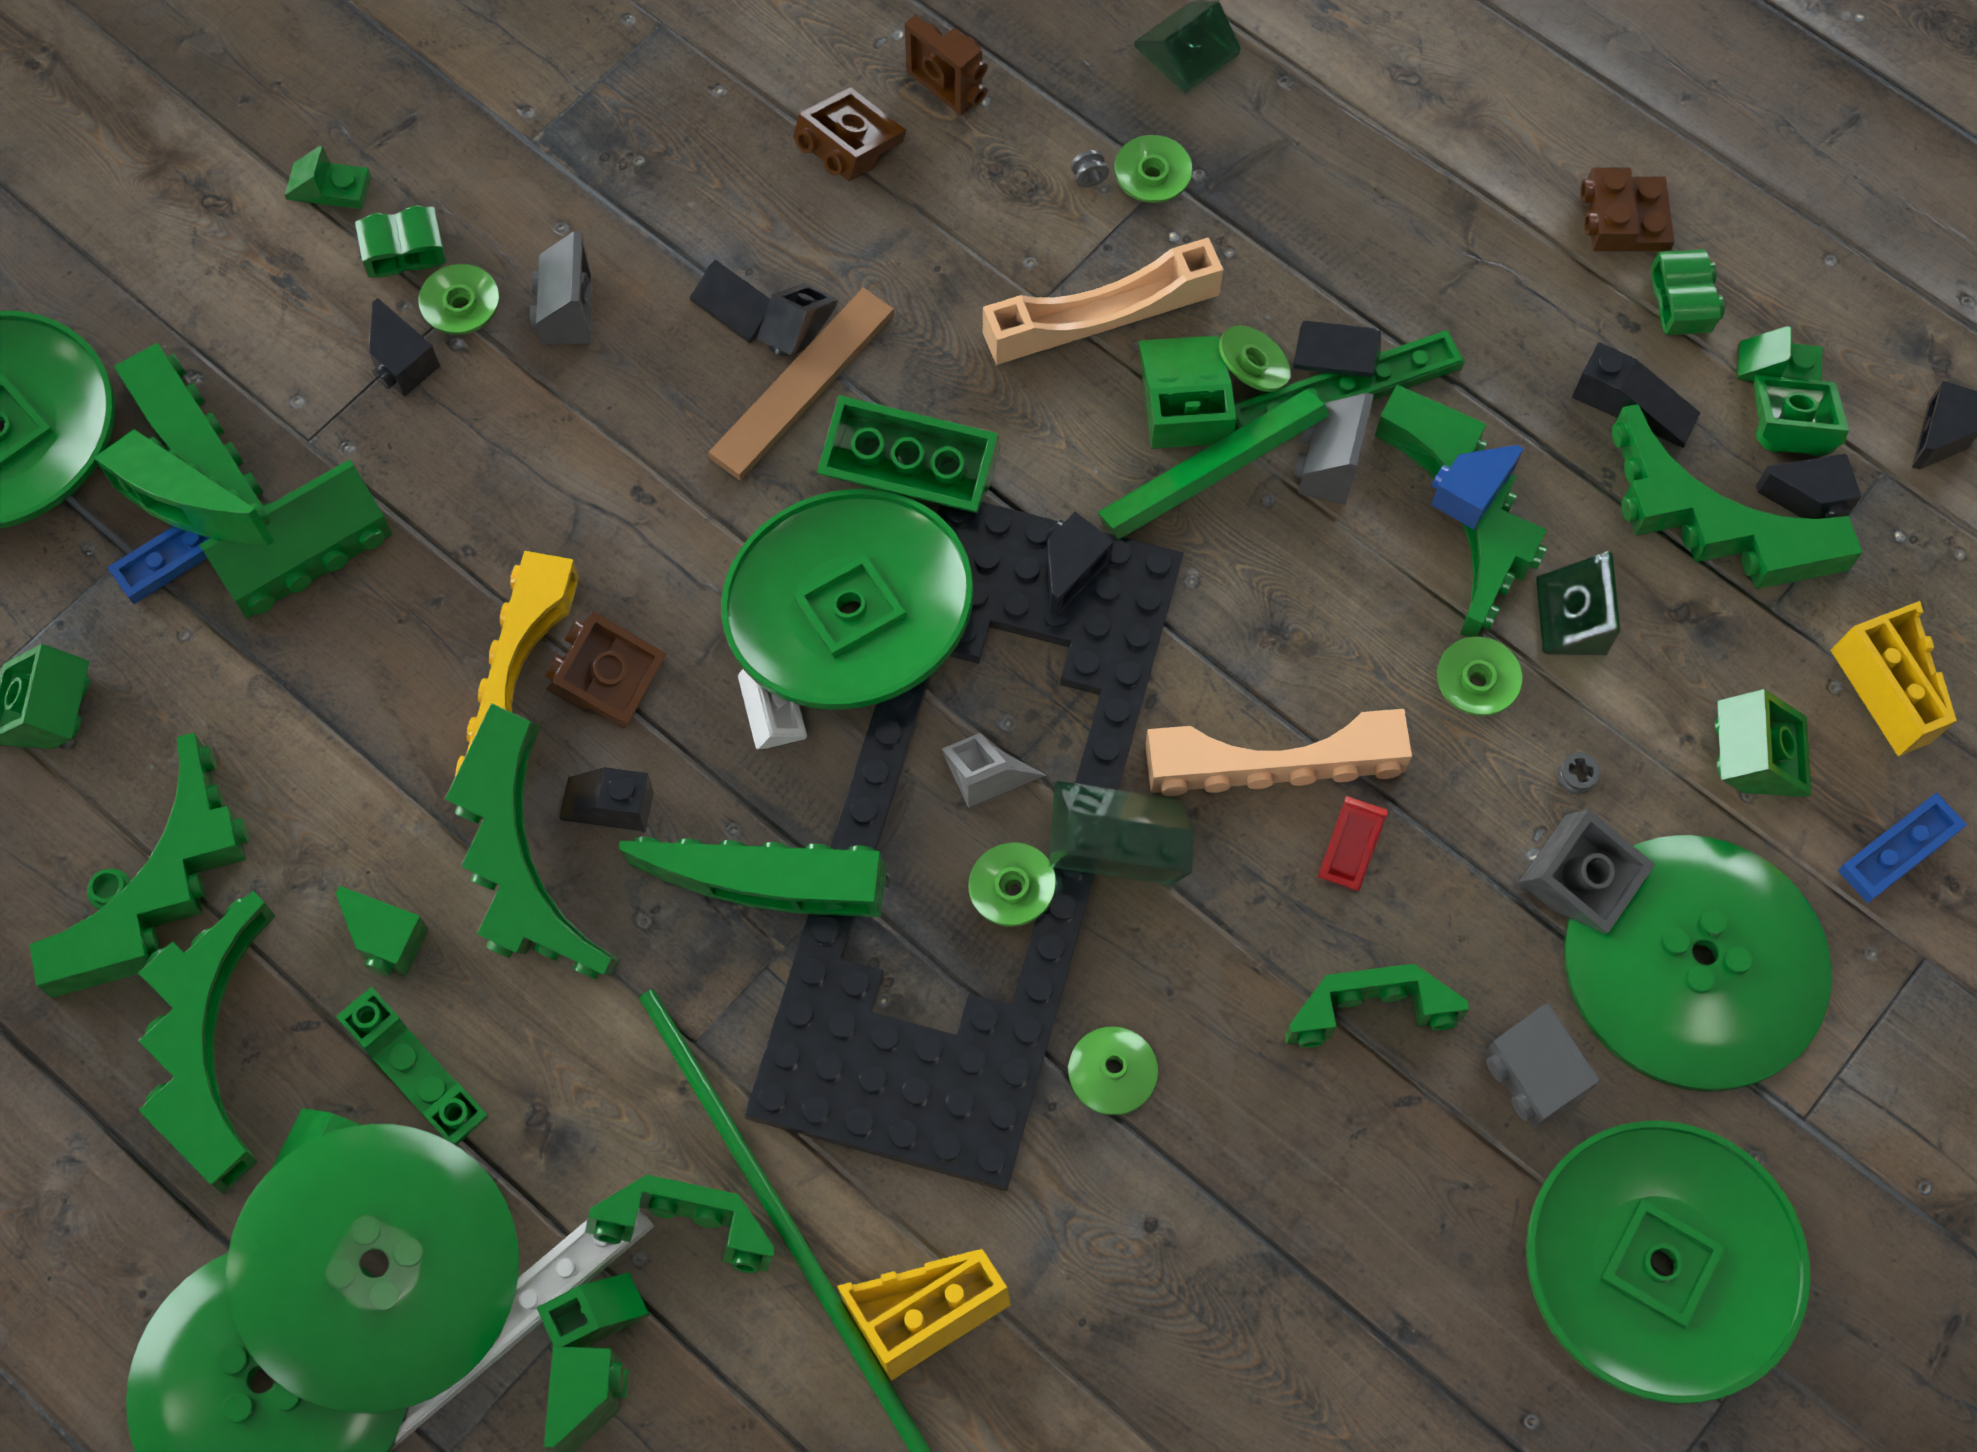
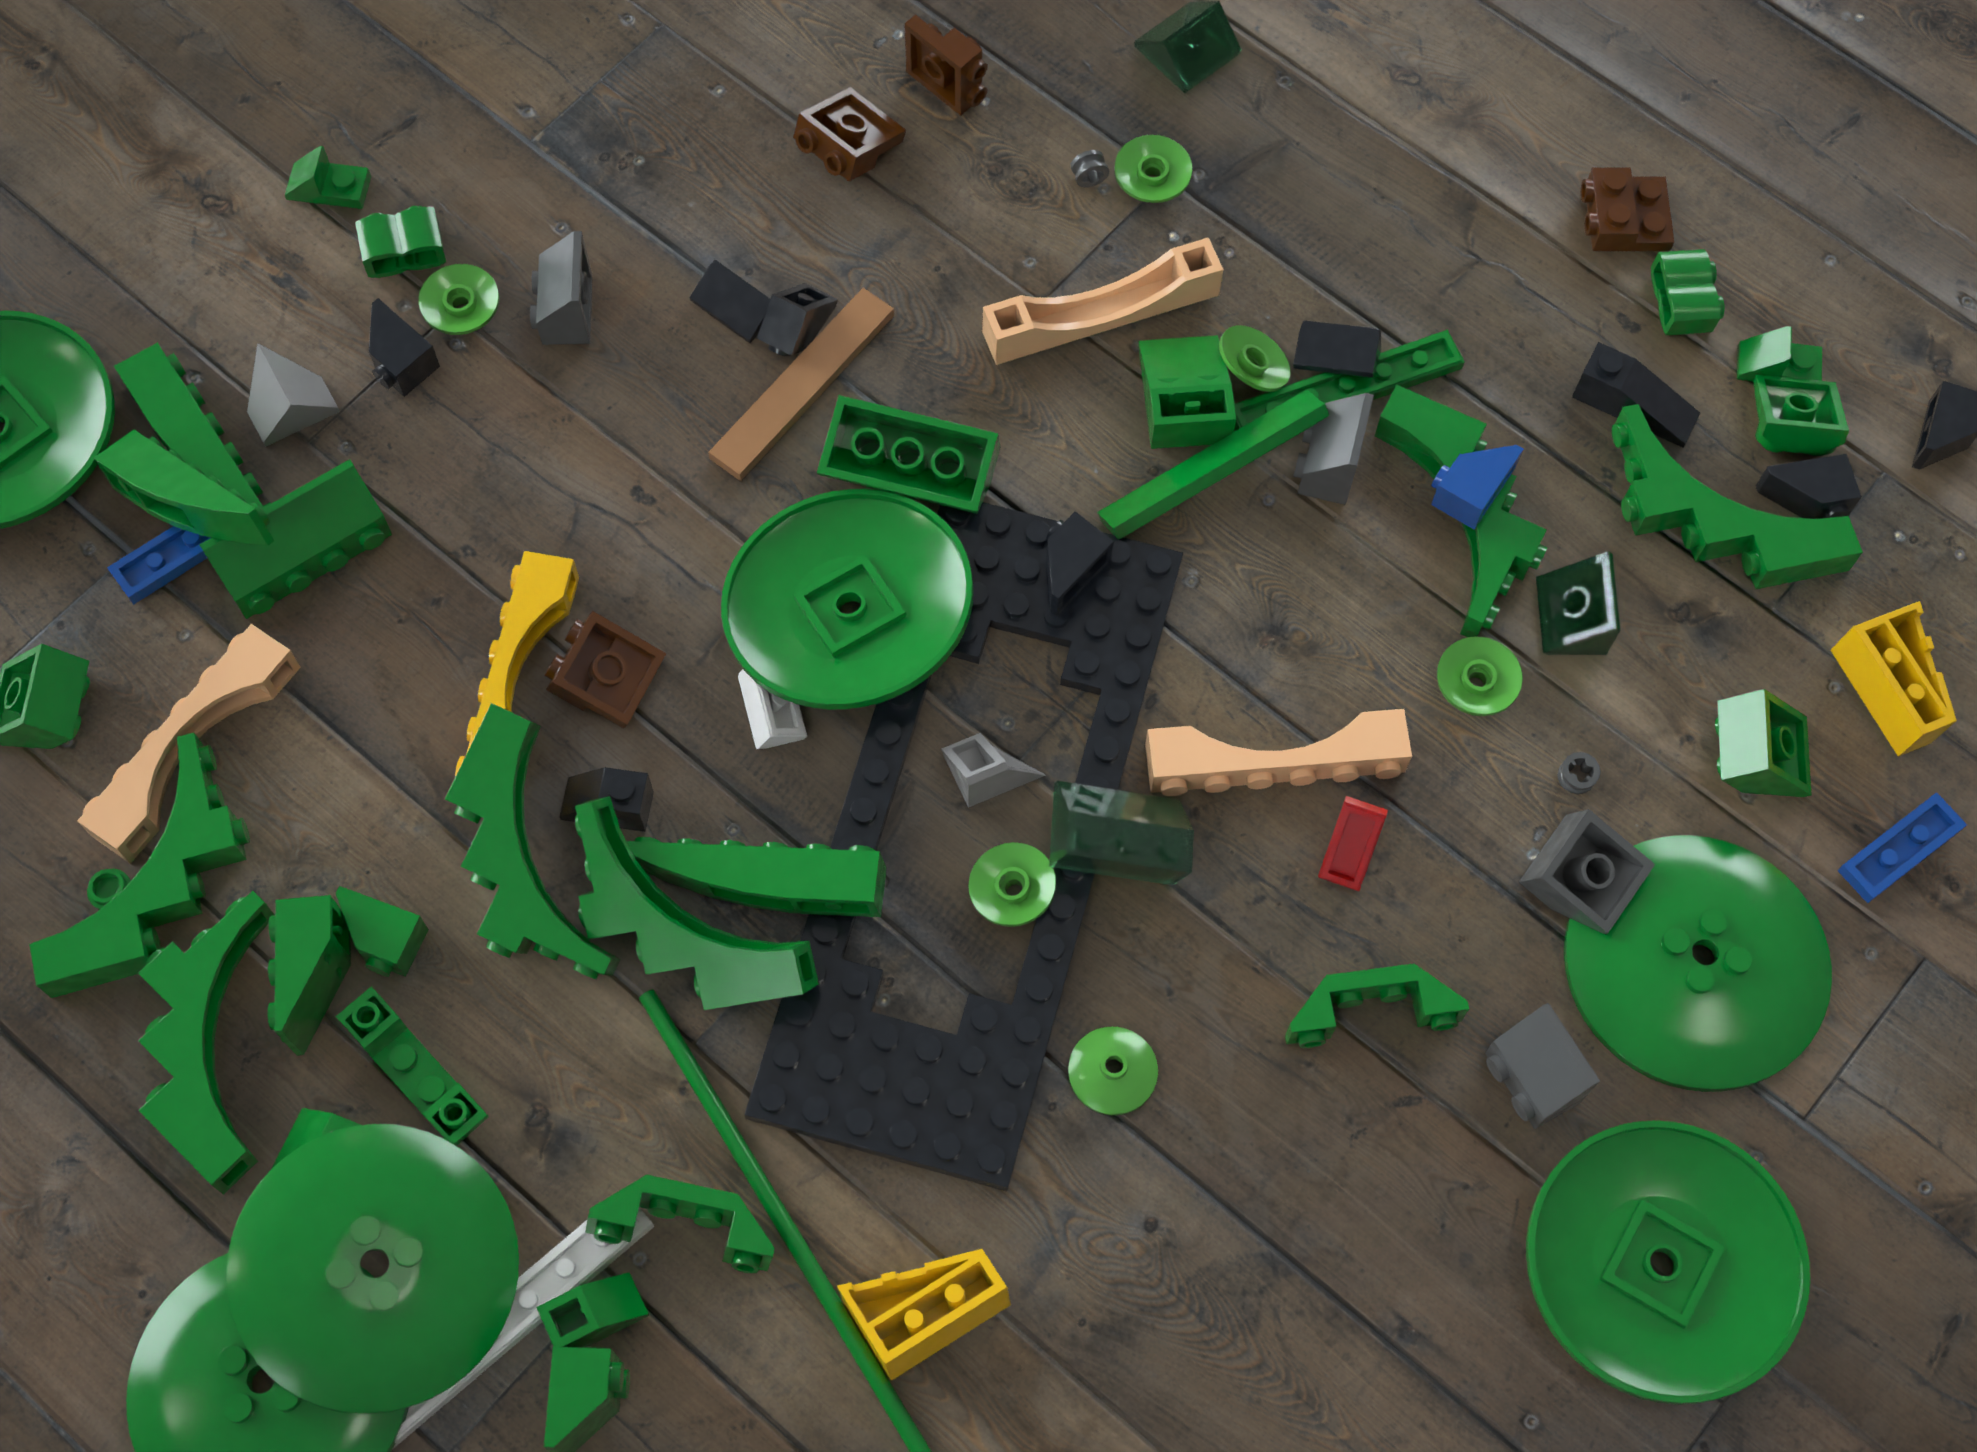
none -> light nougat arch [77,624,301,864]
none -> light grey slope [247,343,340,447]
none -> green slope [268,895,351,1056]
none -> green arch [575,796,819,1010]

